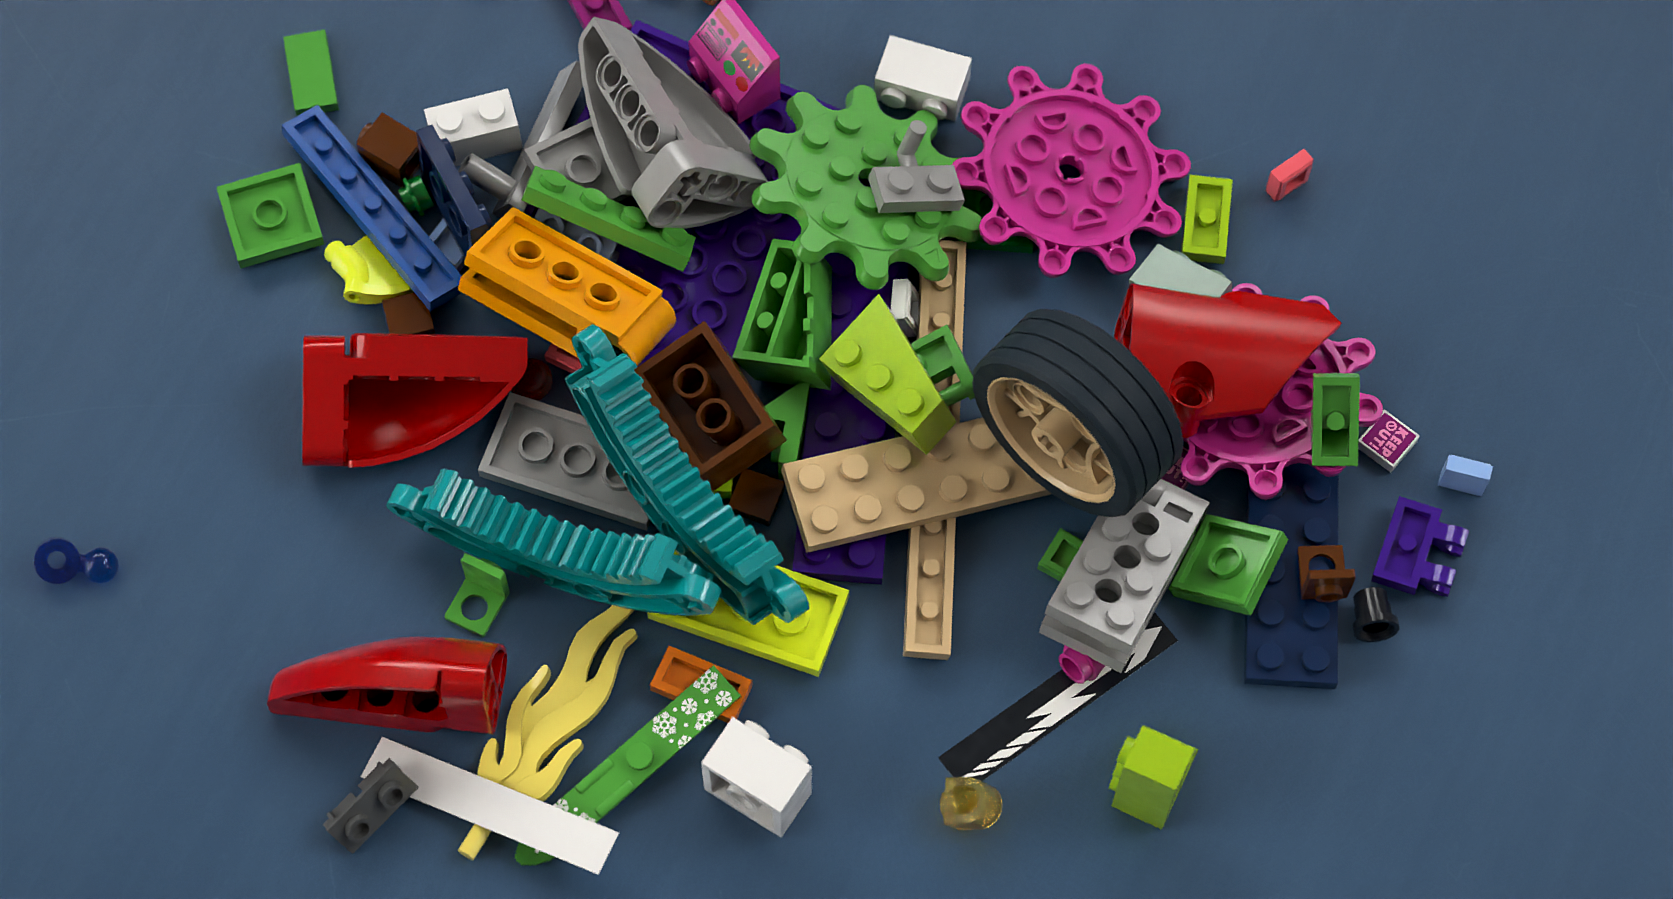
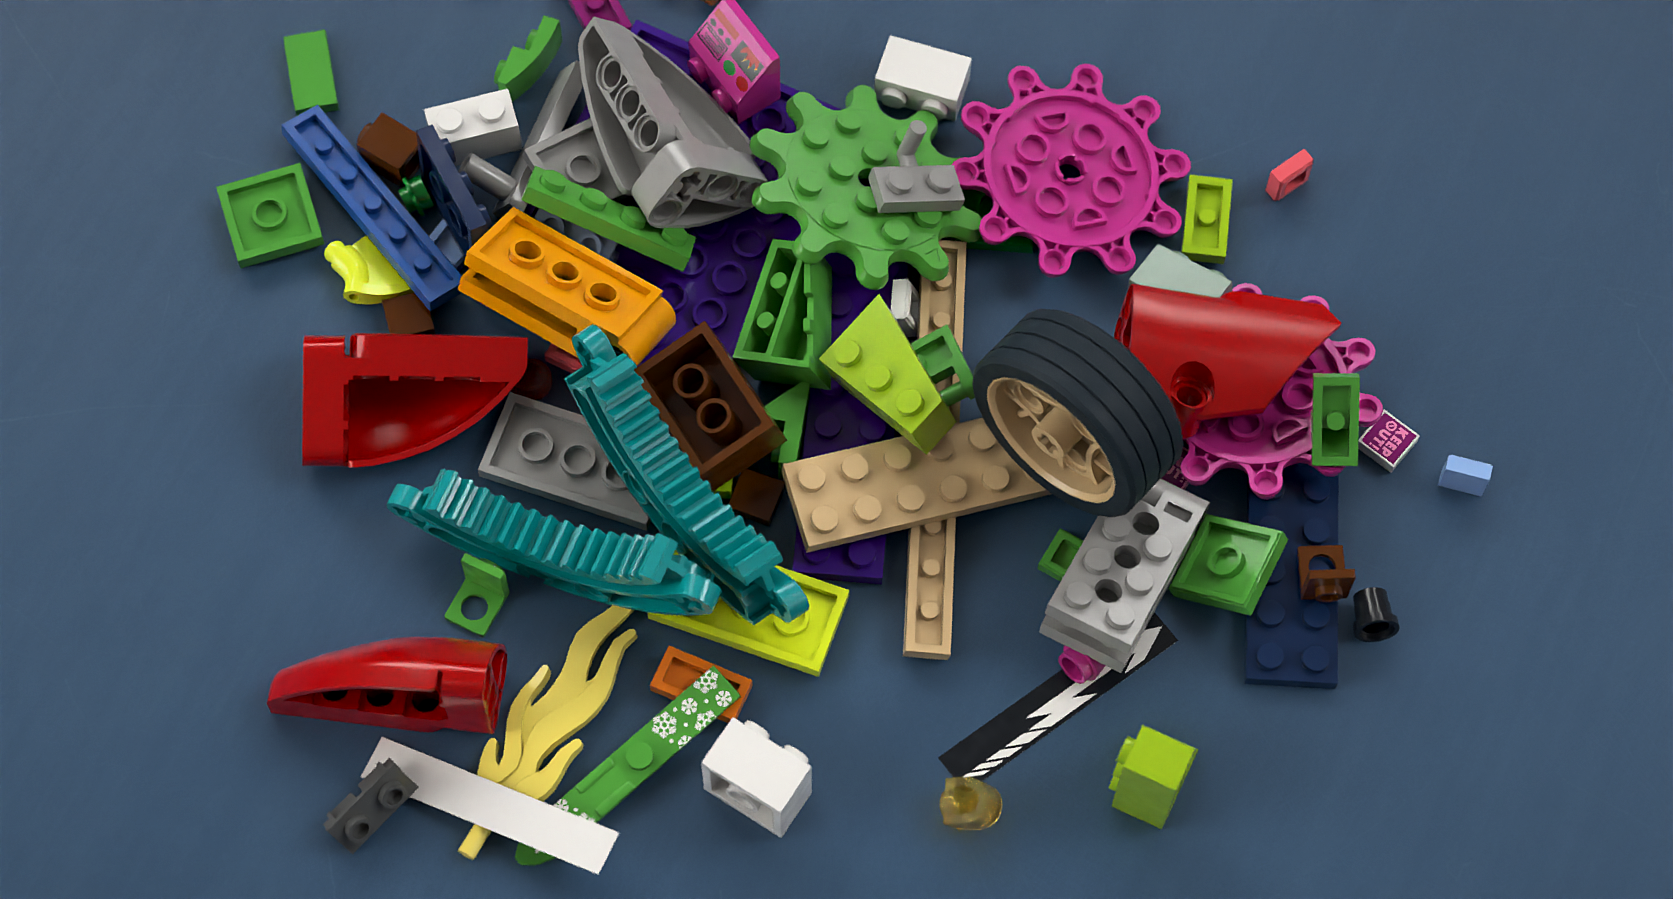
clear blue plate [33,537,119,584] -> none
dark purple plate [1371,496,1469,597] -> none
none -> bright green slope [494,15,562,102]

